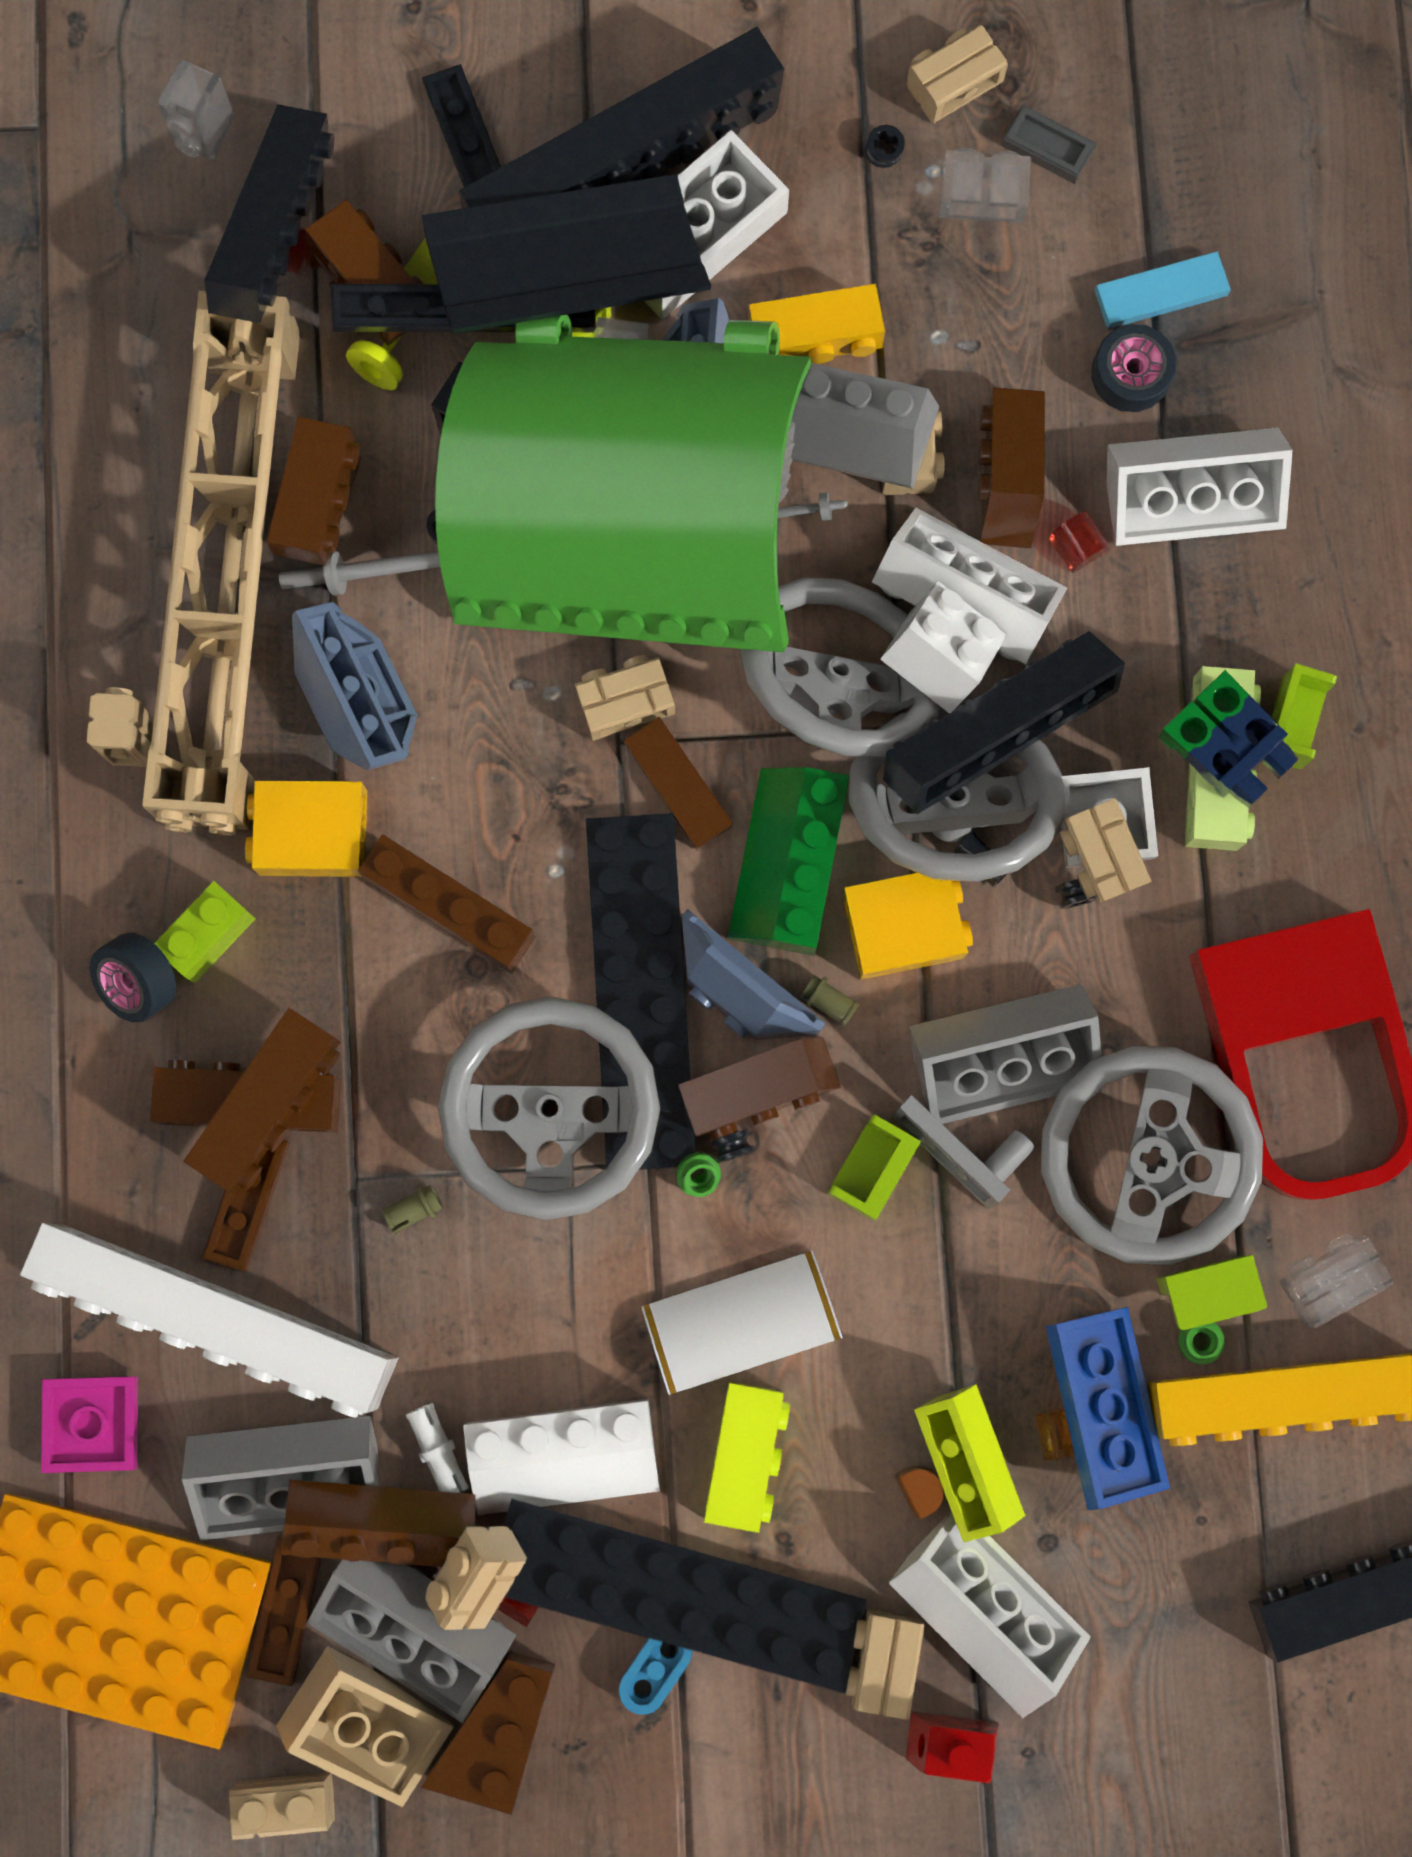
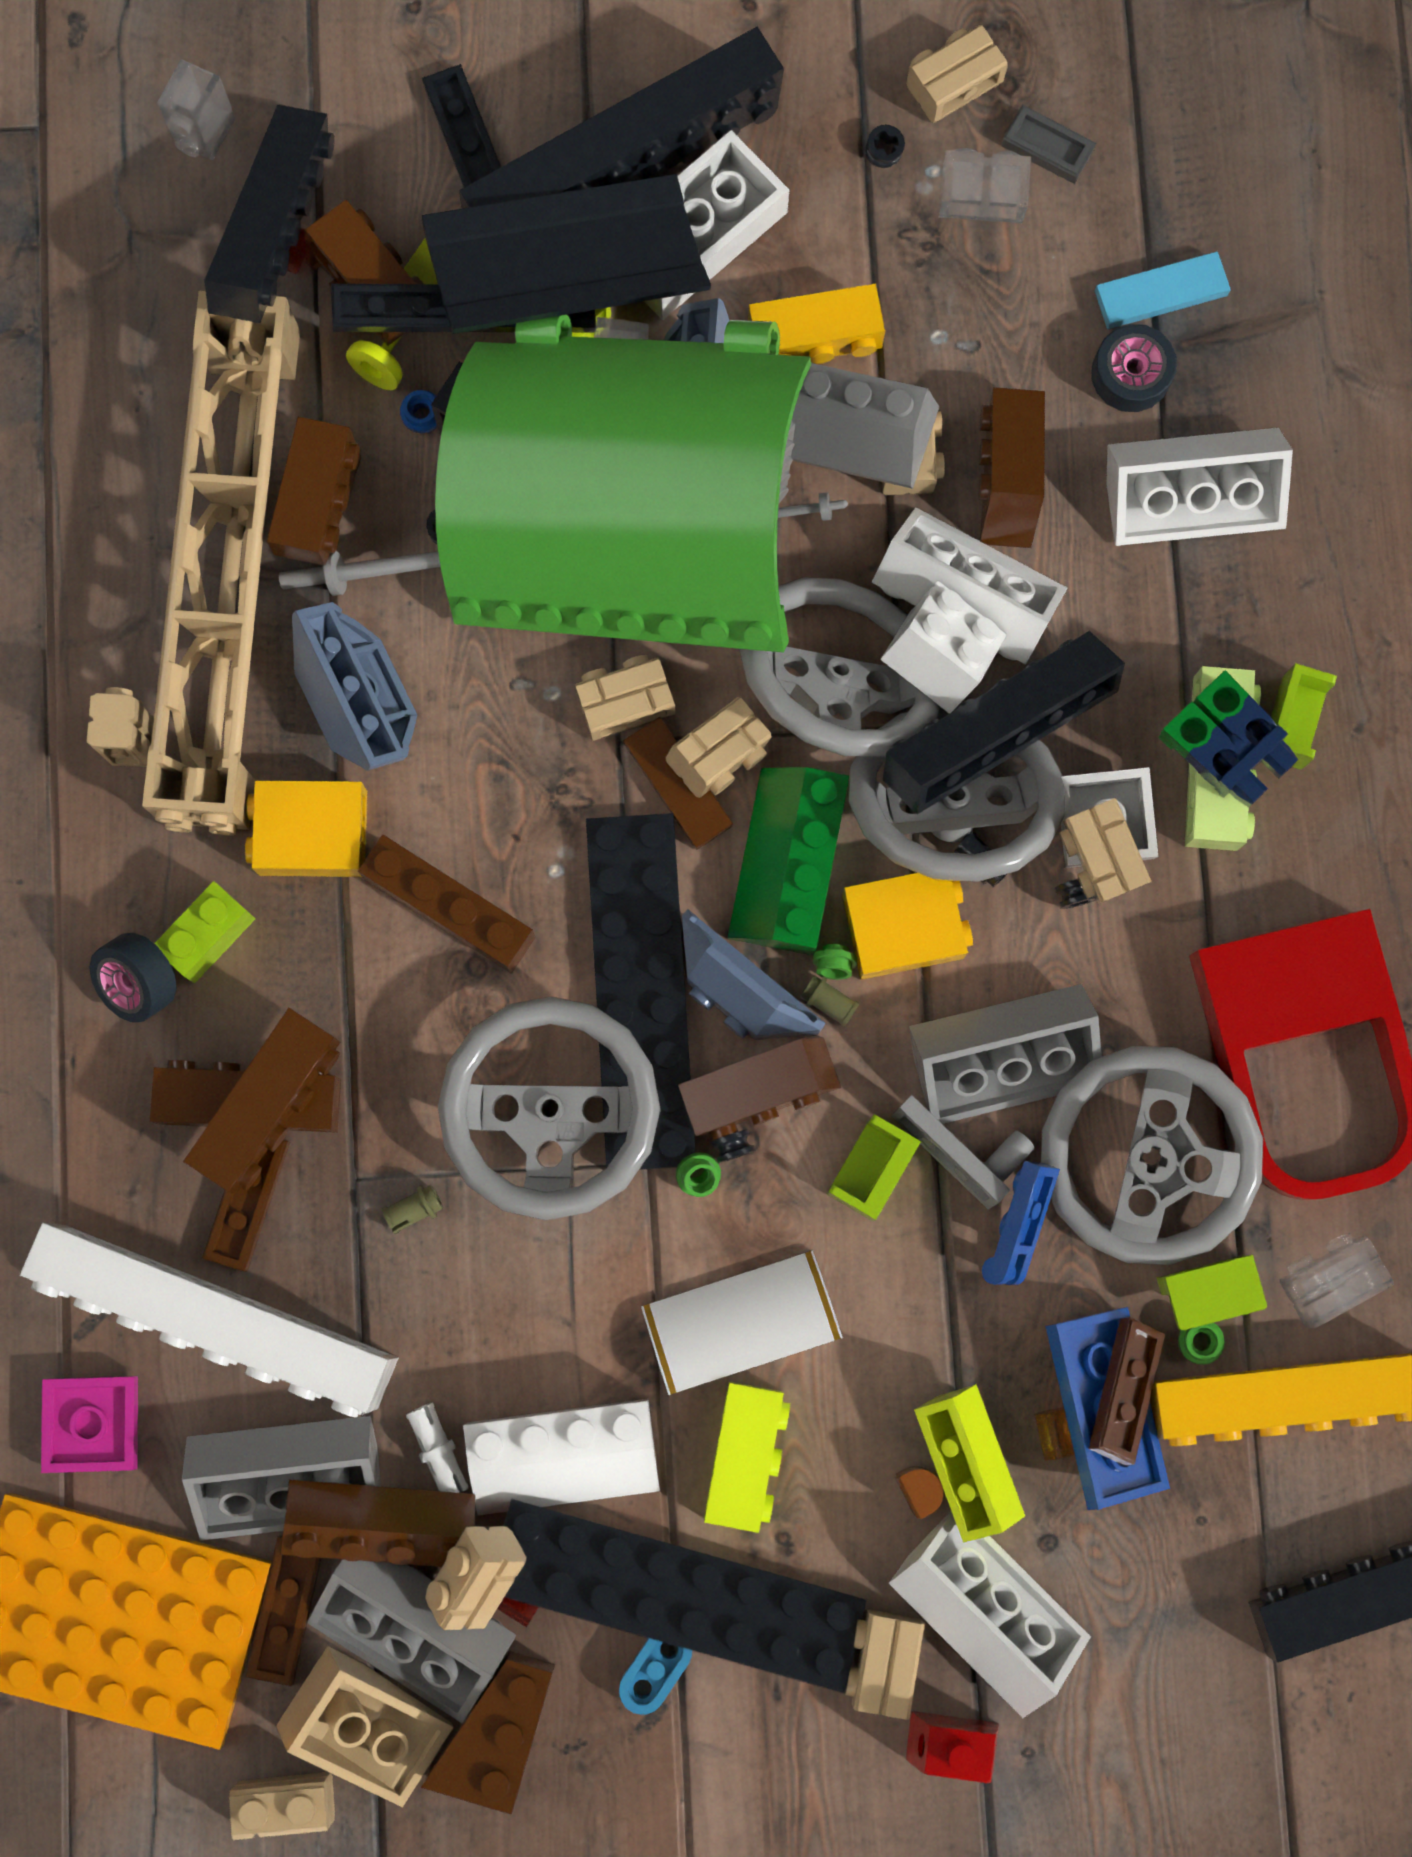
clear red brick [1049,511,1111,574] -> none
none -> blue plate [400,390,437,433]
none -> tan brick [666,697,772,798]
none -> bright green plate [813,944,857,980]
none -> blue plate [982,1161,1060,1285]
none -> reddish brown tile [1089,1317,1165,1466]

